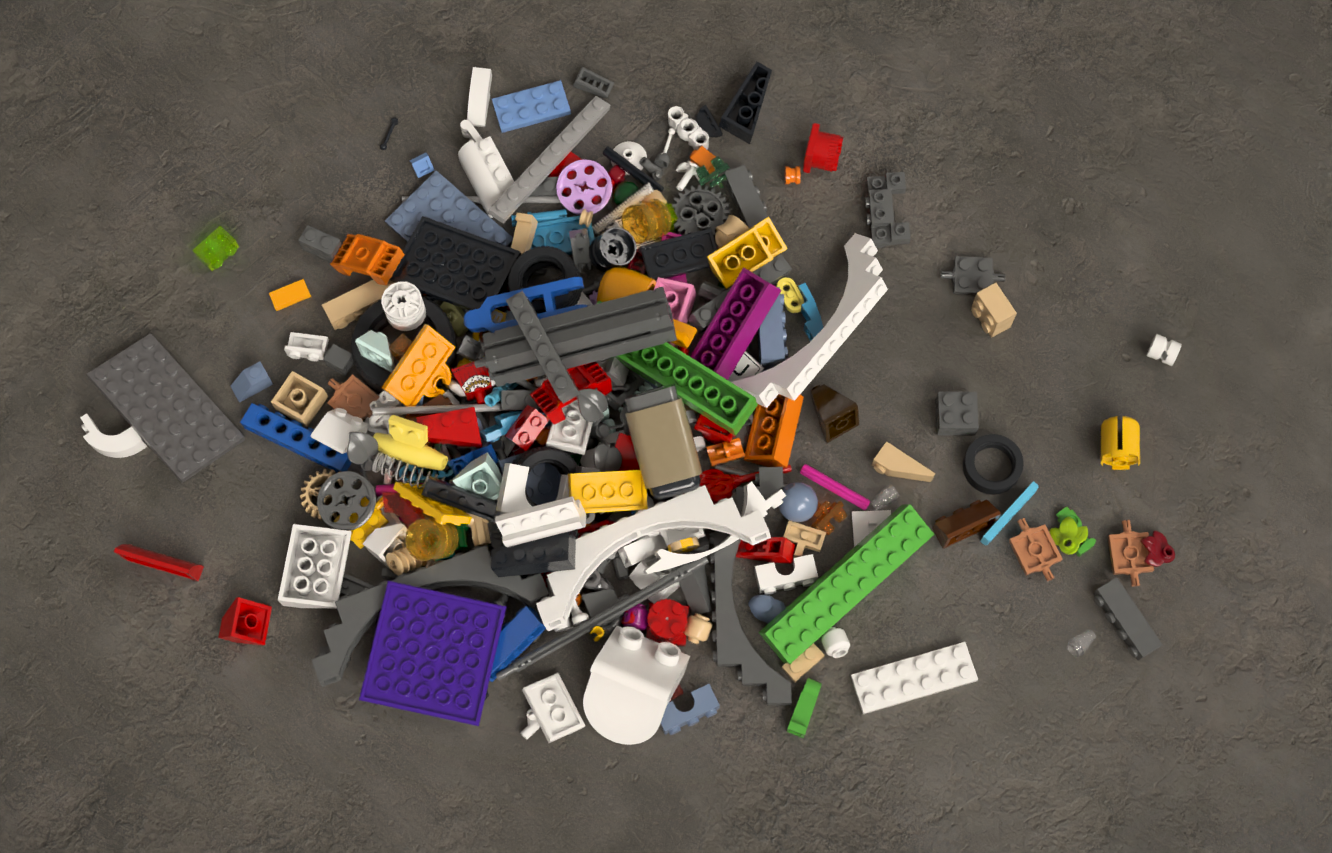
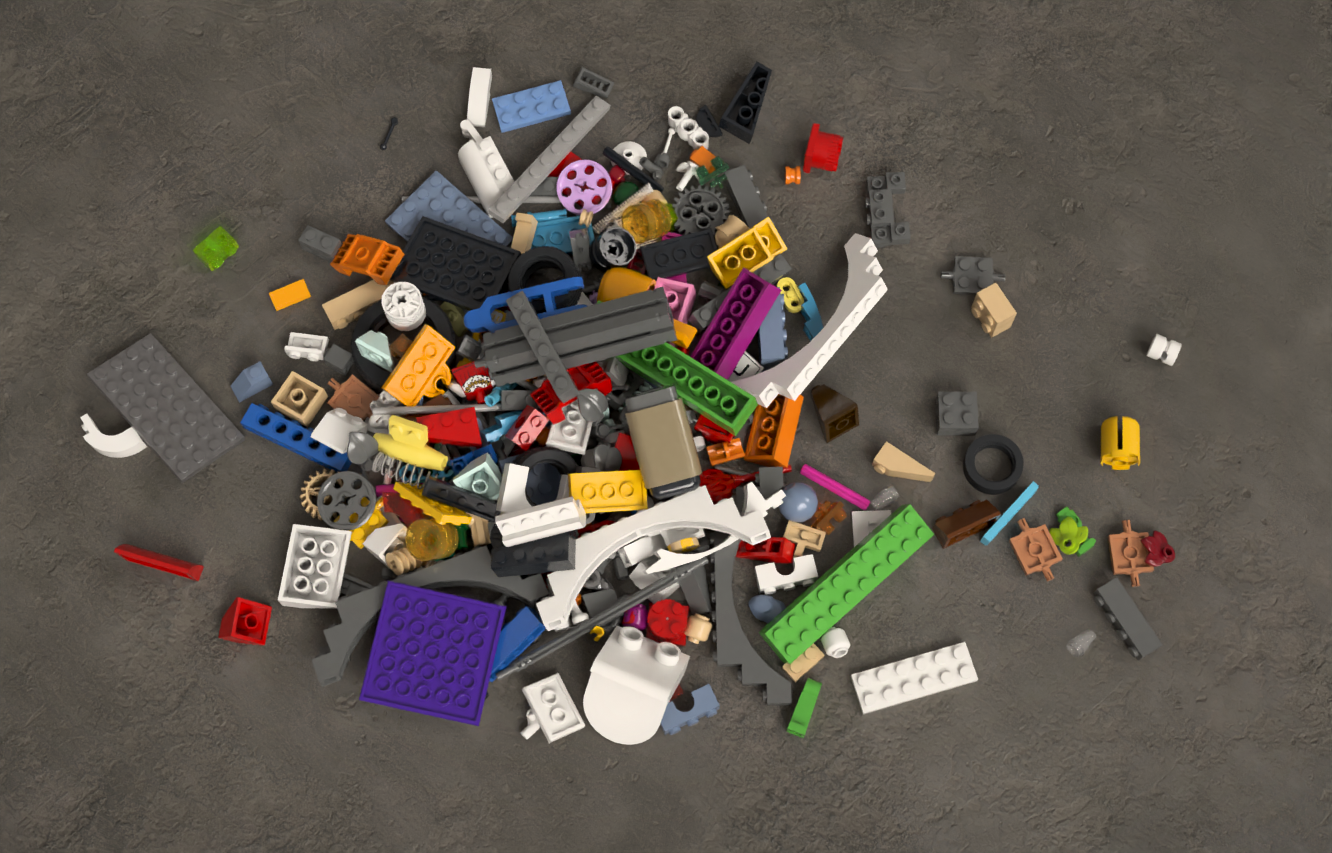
medium blue tile [410,153,434,178] -> none

